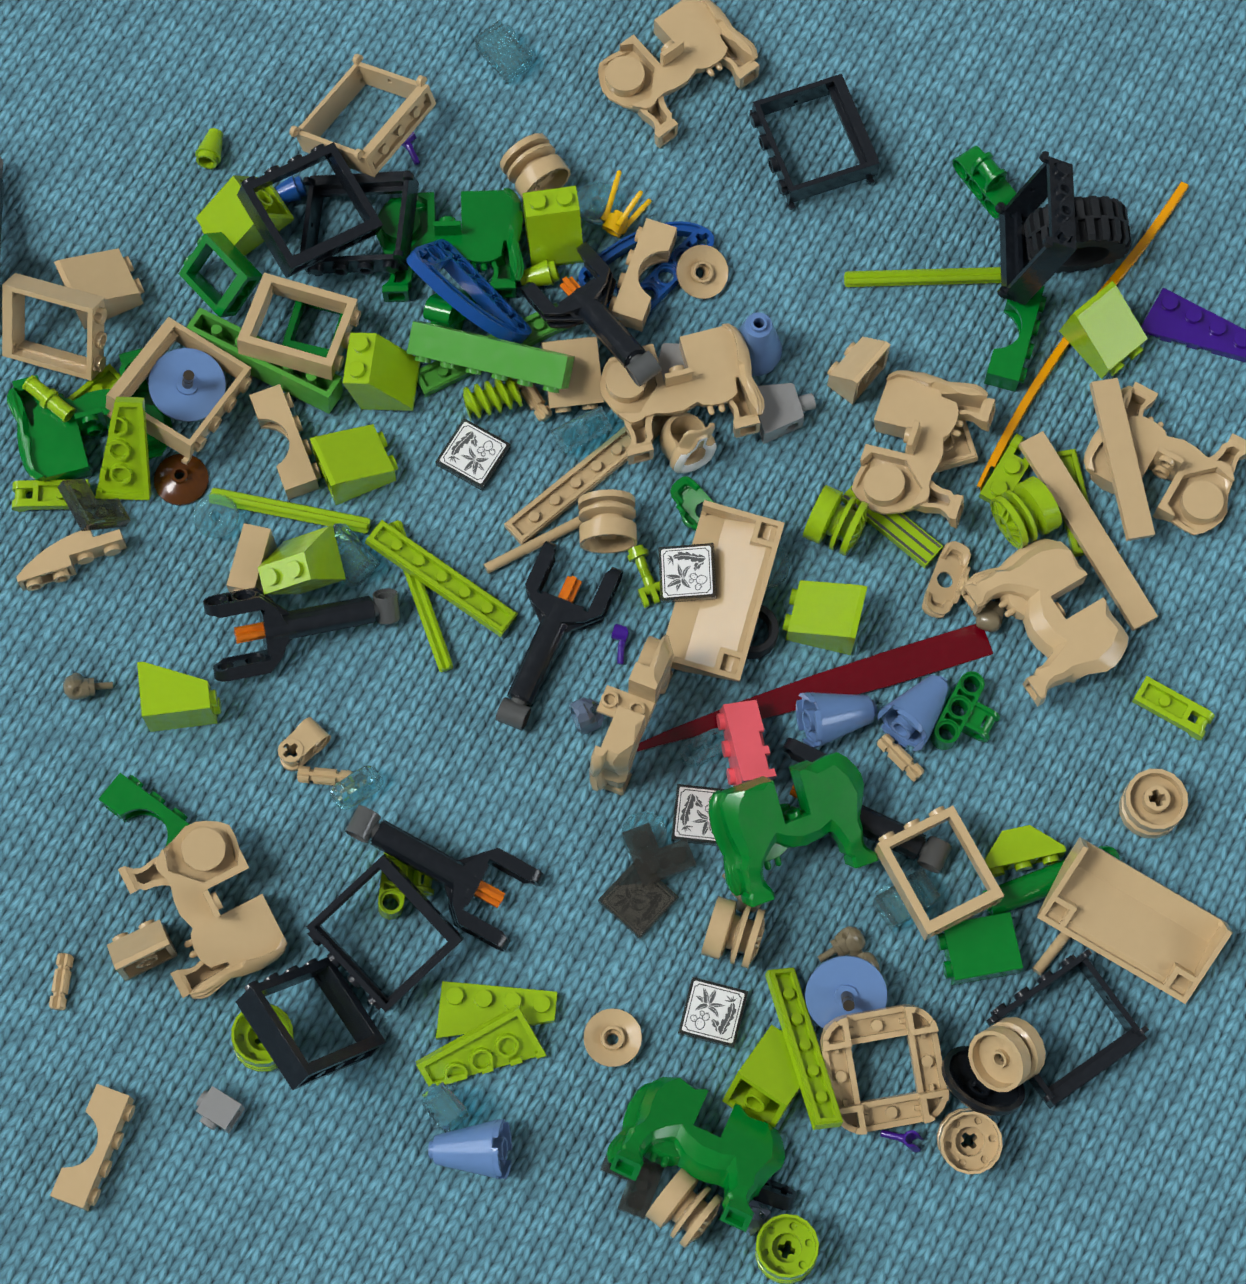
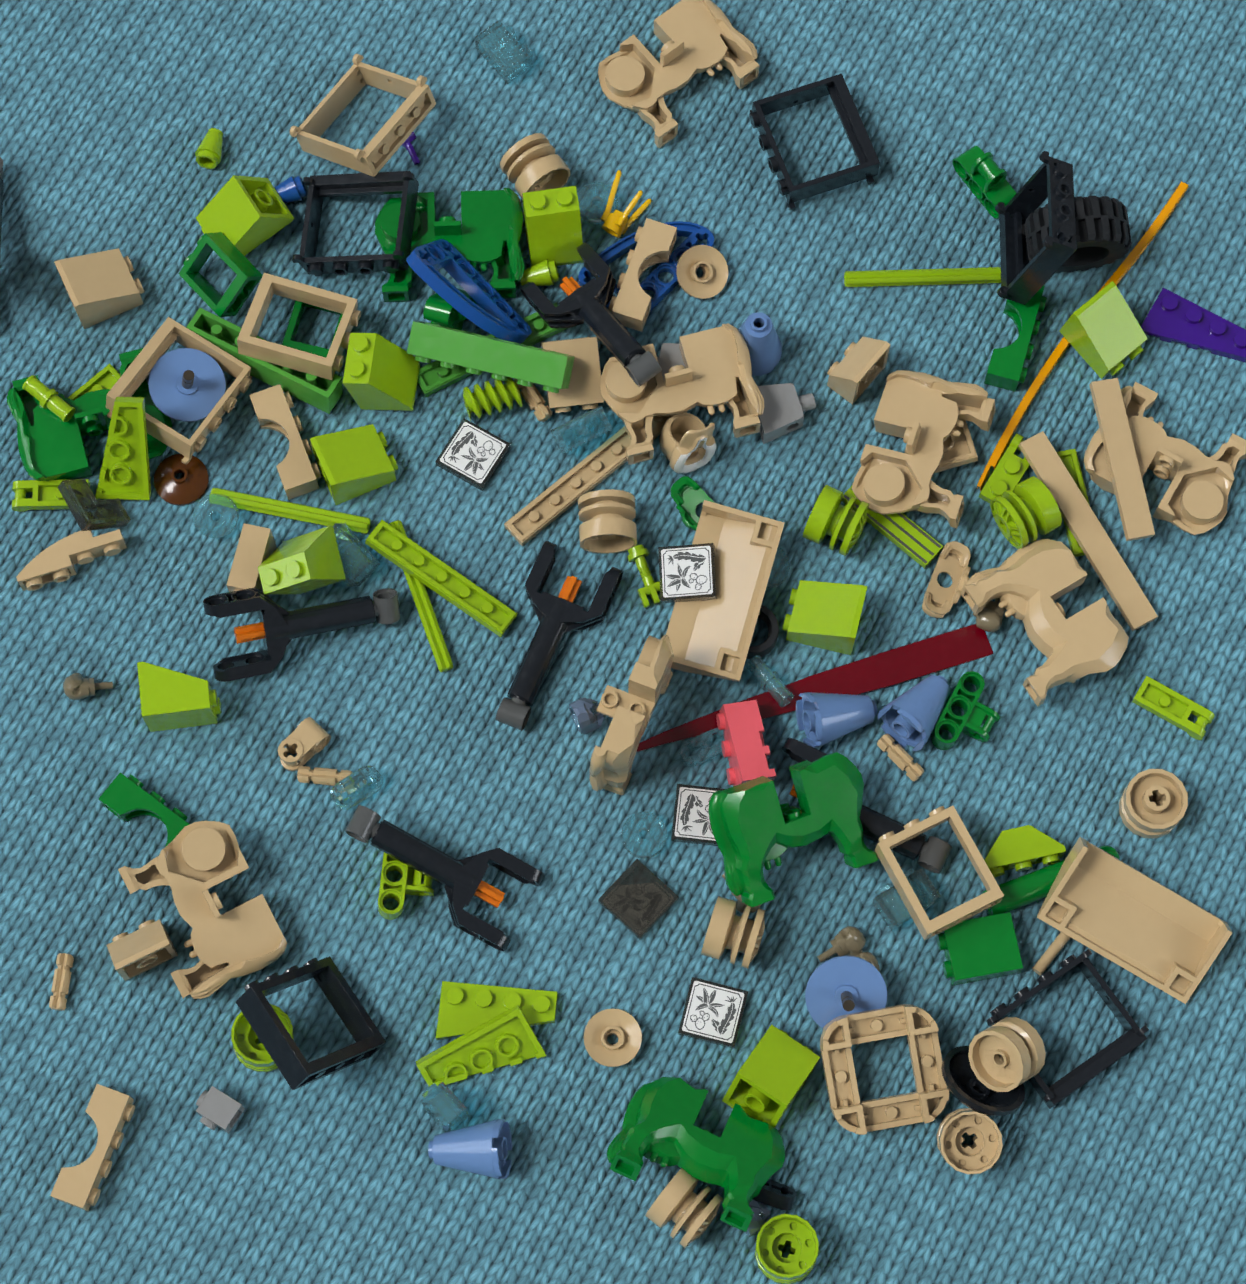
tan window [2,273,107,381] -> none
black window [237,142,383,278] -> none
black window [306,854,464,1012] -> none
tan bar [484,516,583,574] -> none
clear smoke plate [600,1142,665,1220] -> none
dark purple hand [611,624,629,665] -> none
clear smoke plate [622,823,697,887] -> none
lime tile [765,967,843,1130] -> none
dark purple hand [880,1129,924,1152] -> none
none -> clear light blue pin [746,655,794,707]

